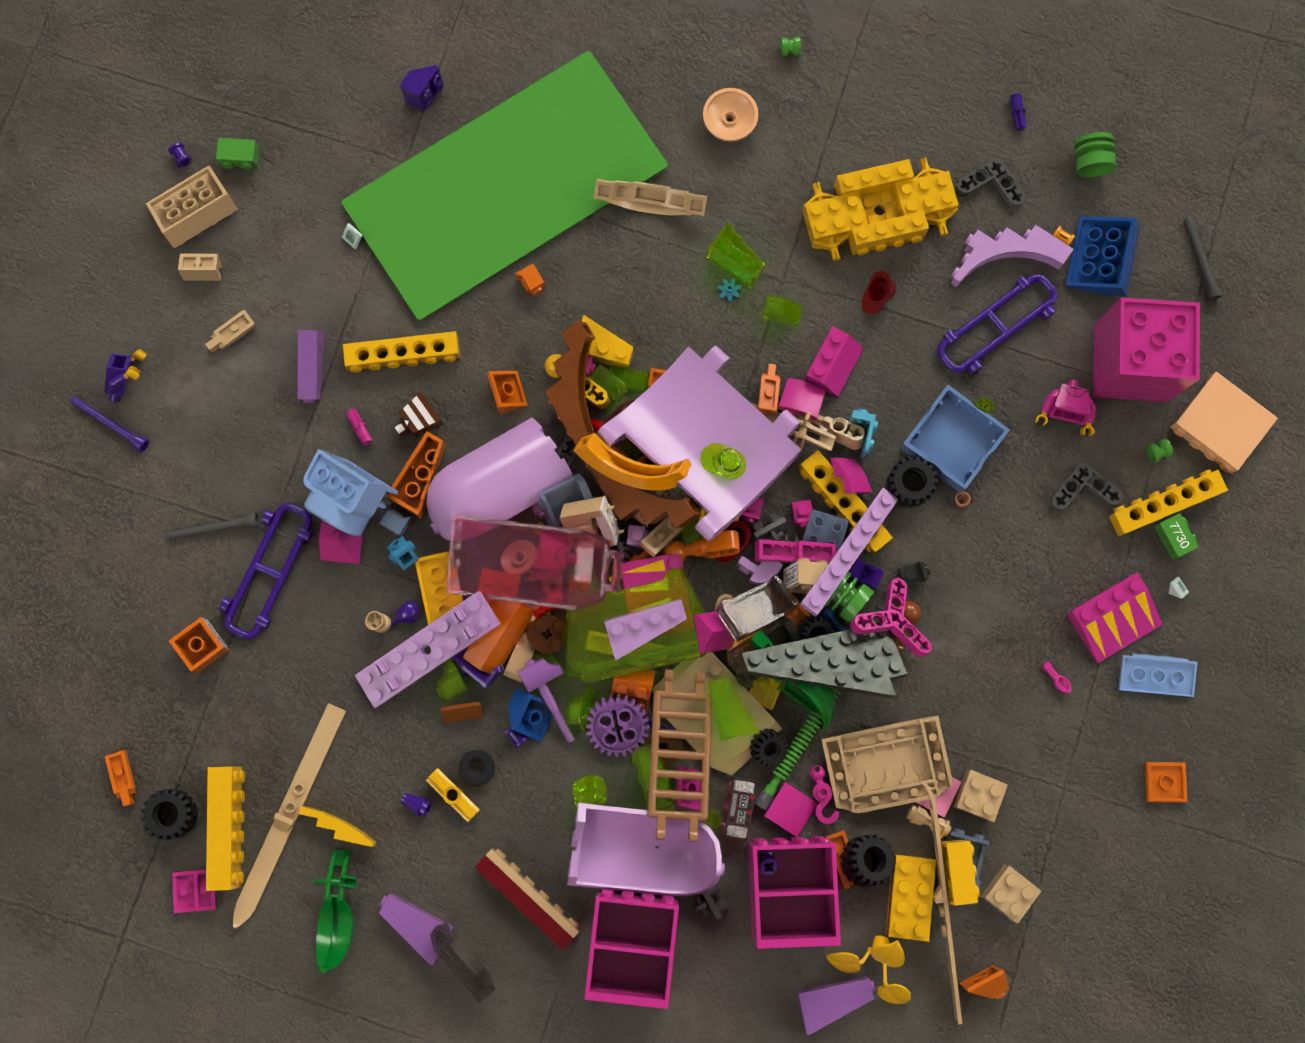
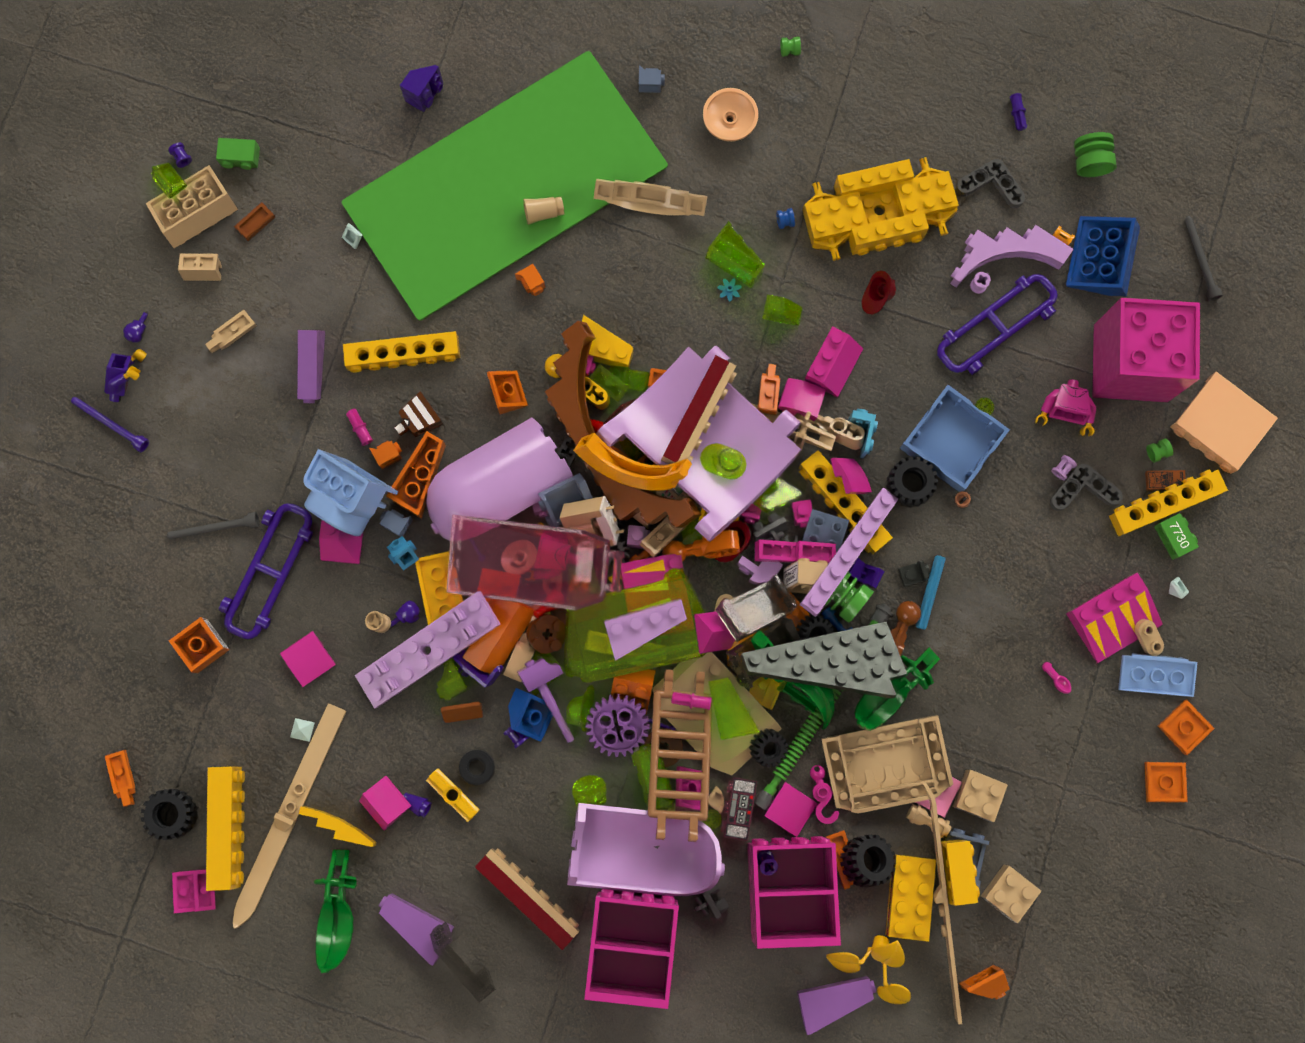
dark pink piece [850,578,932,657] -> none
none -> dark purple piece [123,312,148,342]
none -> clear neon green slope [152,163,187,199]
none -> dark orange tile [234,202,275,241]
none -> dark pink slope [280,631,336,687]
none -> light aqua slope [290,718,315,742]
none -> dark pink slope [359,776,411,831]
none -> orange window [369,441,402,469]
none -> tan plant [523,197,564,225]
none -> sand blue window [639,65,665,93]
none -> dark red brick [661,355,737,464]
none -> dark pink axle [671,692,712,710]
none -> tan tile [708,786,724,814]
none -> clear neon green wing [753,477,802,513]
none -> blue wheel [776,208,795,229]
none -> green piece [854,647,940,731]
none -> dark azure axle [916,555,946,630]
none -> lavender bush [970,272,991,294]
none -> lavender bush [1051,455,1077,481]
none -> tan plate [1135,619,1164,656]
none -> dark orange tile [1145,470,1186,490]
none -> orange tile [1158,700,1215,755]

